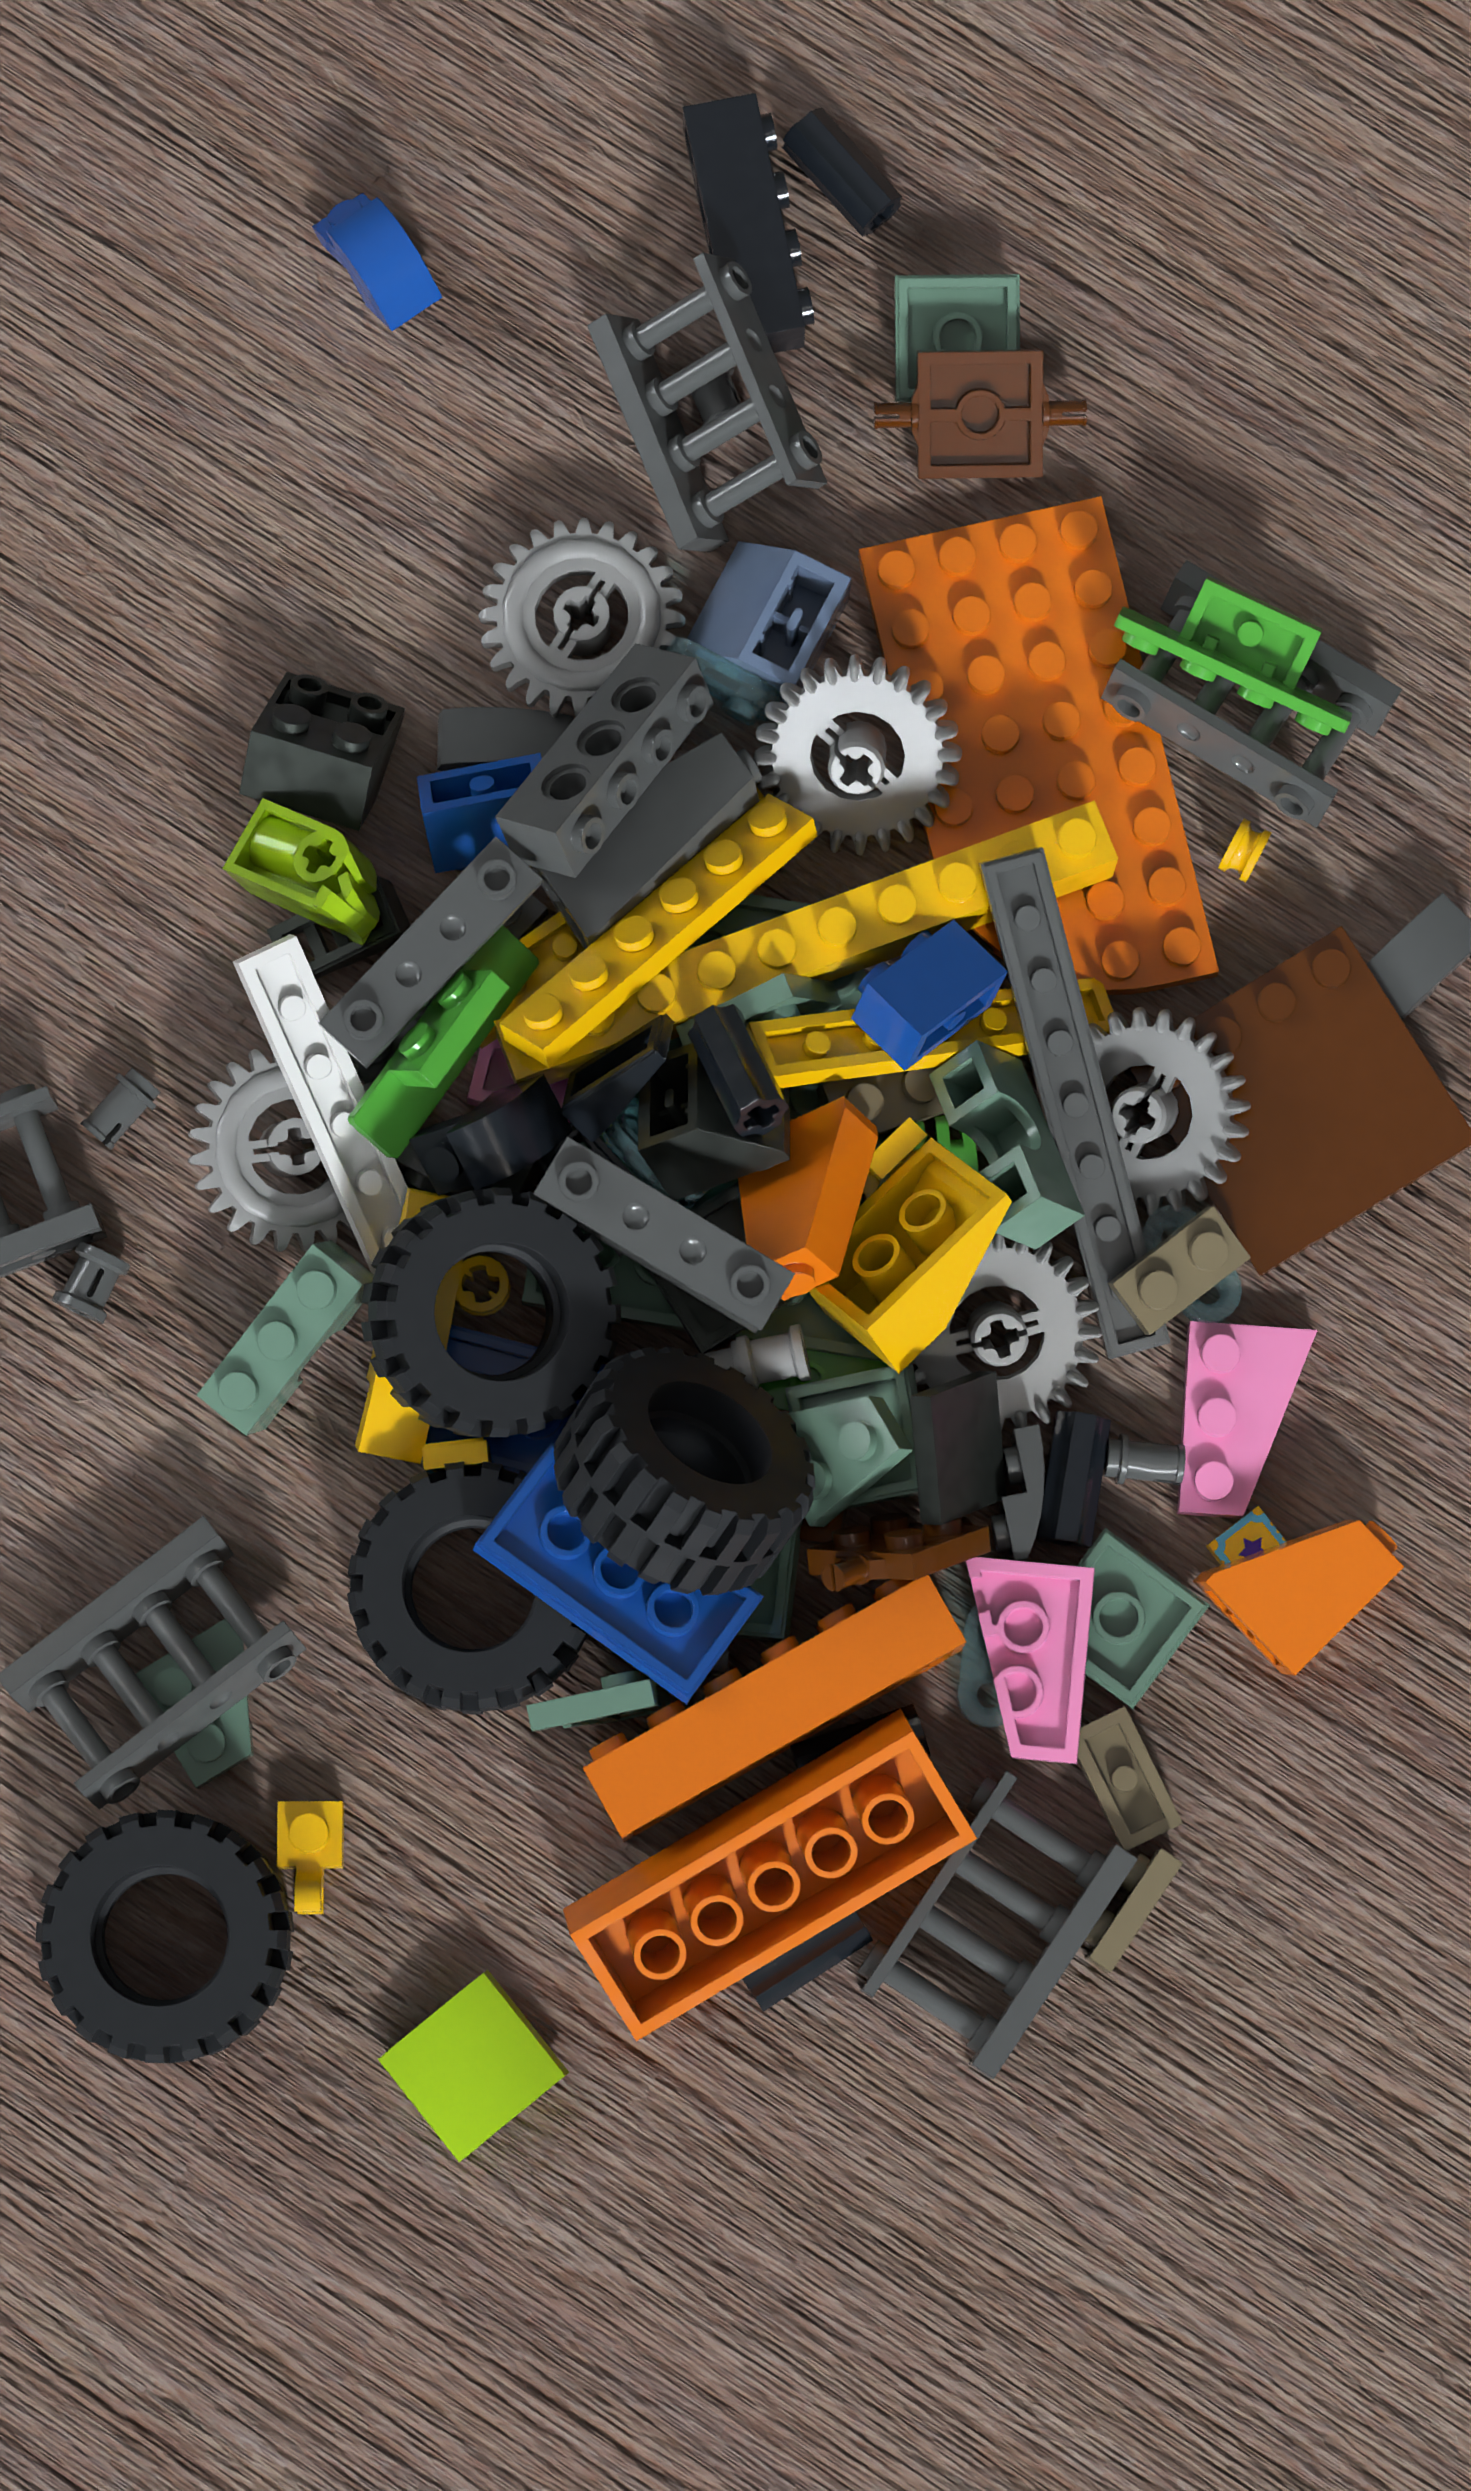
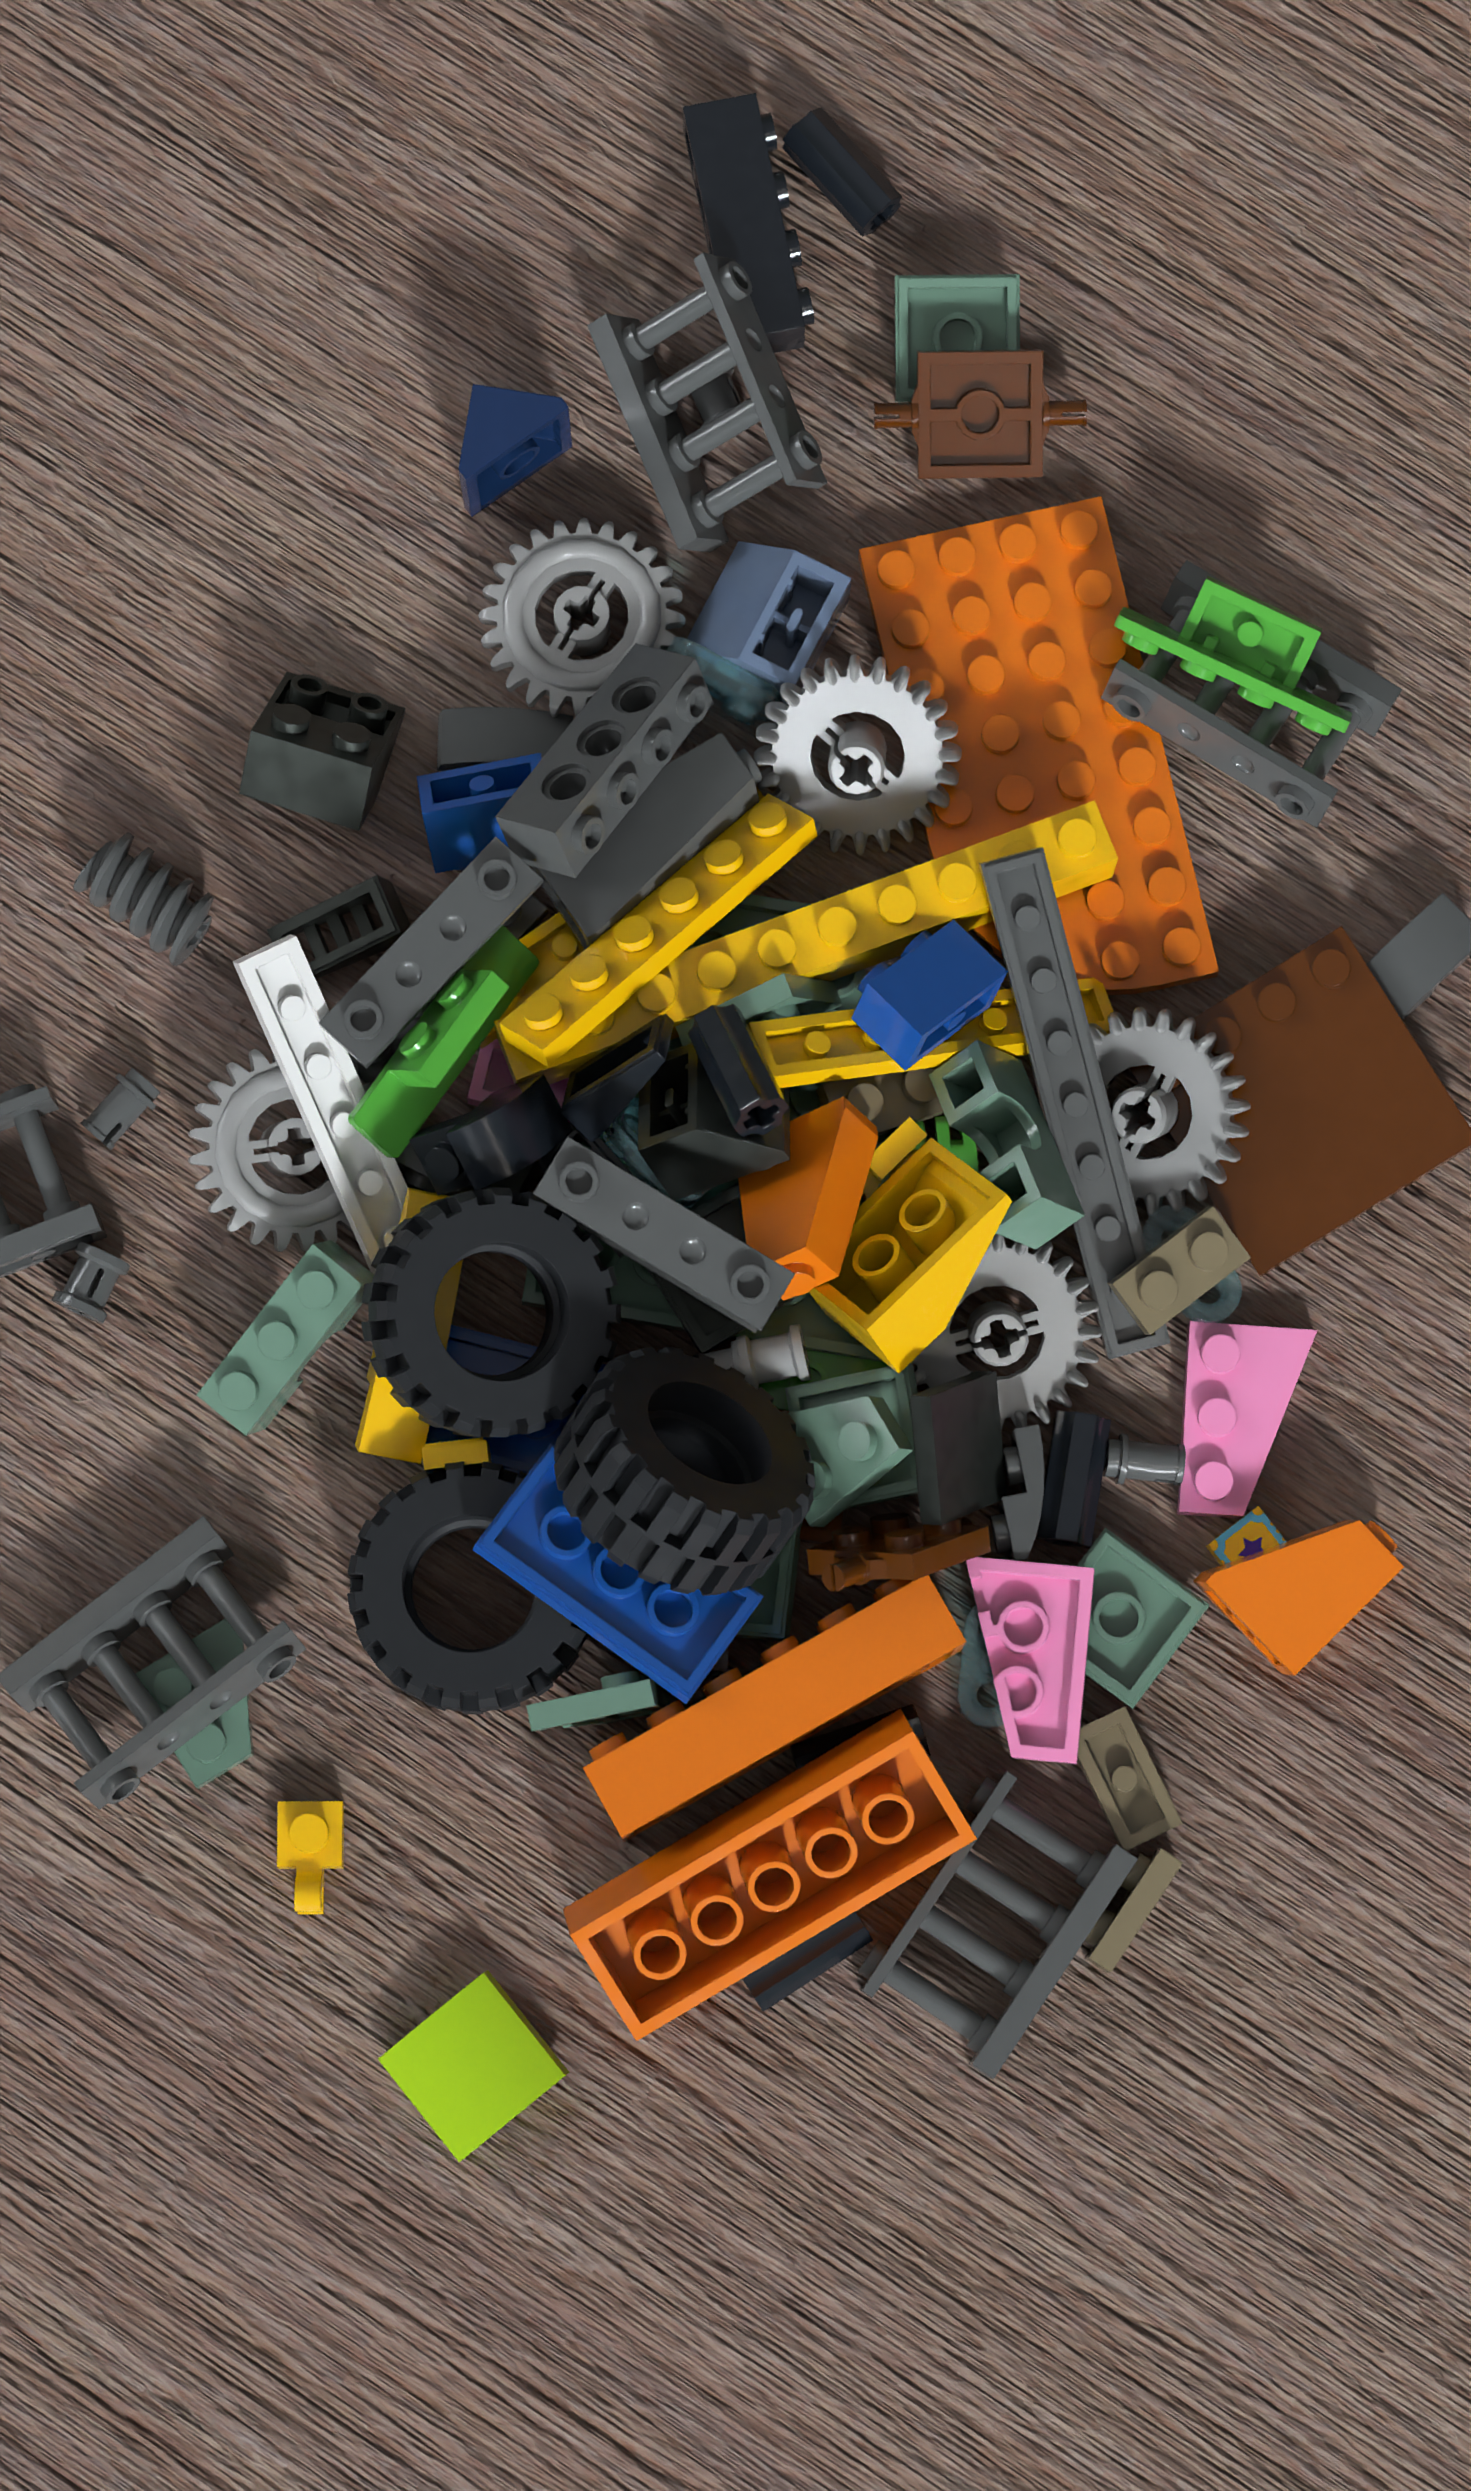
black tyre [35,1810,294,2063] -> none
lime piece [222,798,380,946] -> none
blue brick [312,192,442,331] -> none
yellow bush [456,1255,511,1317] -> none
yellow bush [1218,818,1272,883] -> none
none -> dark grey piece [73,832,214,966]
none -> dark blue slope [458,384,572,517]

